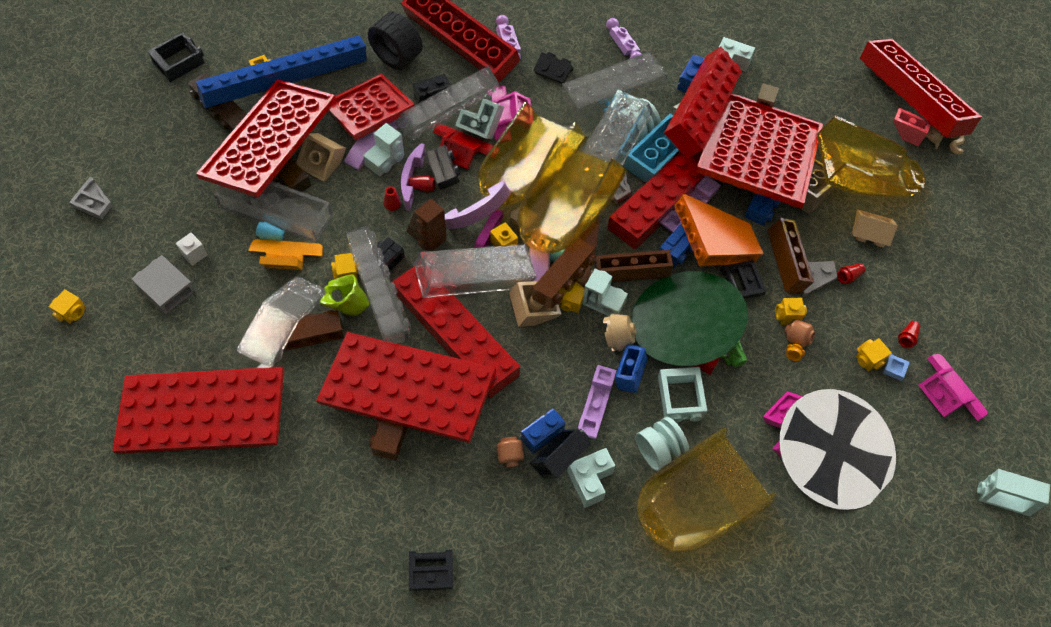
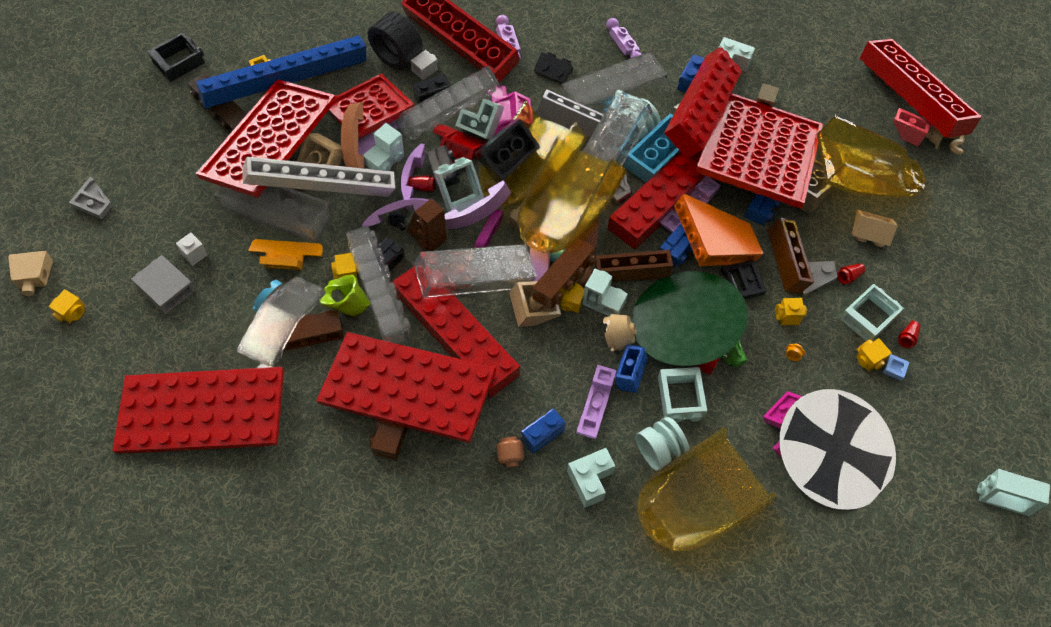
medium azure cone [256,221,285,241] -> none
red cone [383,186,401,211] -> none
black plate [409,550,453,591] -> none
yellow brick [490,222,518,256] -> none
black window [530,428,591,479] -> none
nougat head [784,319,816,347] -> none
dark pink plate [919,354,988,421] -> none
none -> tan torso [9,251,53,296]
none -> white brick [242,157,395,197]
none -> medium azure tile [253,280,283,314]
none -> nougat slope [341,102,364,169]
none -> lavender slope [362,198,429,228]
none -> black piece [388,210,406,231]
none -> white brick [411,50,438,80]
none -> light aqua window [434,157,484,212]
none -> black brick [474,119,541,182]
none -> light grey brick [536,89,610,142]
none -> light aqua window [840,284,904,341]

